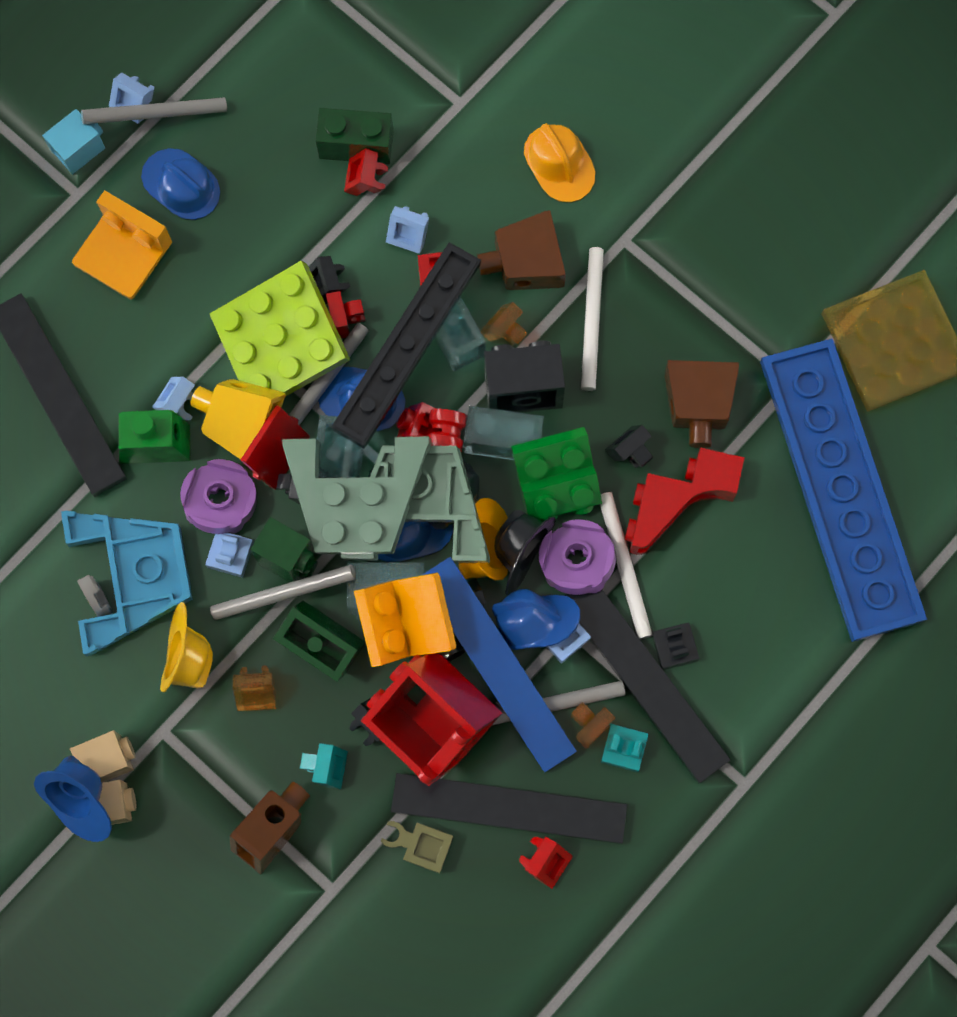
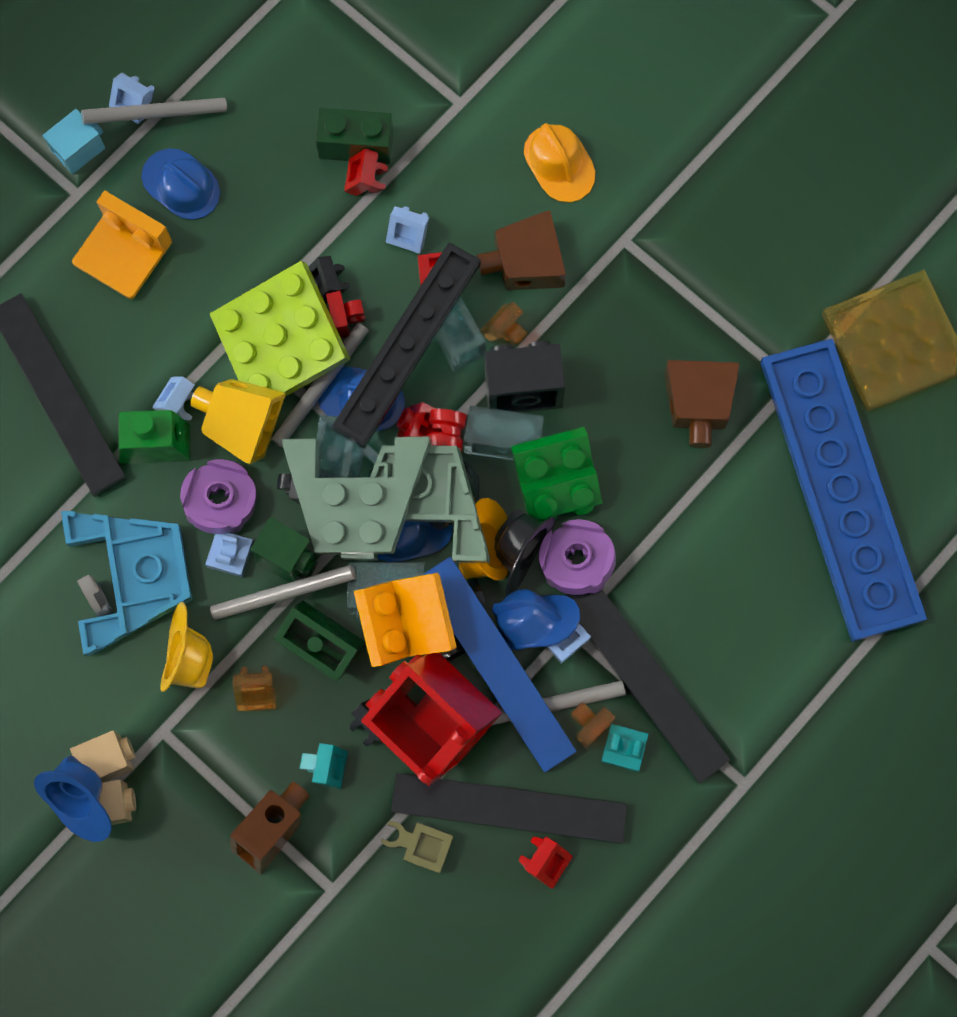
red piece [240,405,310,490] -> none
white bar [581,247,604,391] -> none
white bar [600,492,653,640] -> none
black tile [605,425,653,468] -> none
red arch [625,447,745,555] -> none
black tile [652,622,700,670] -> none

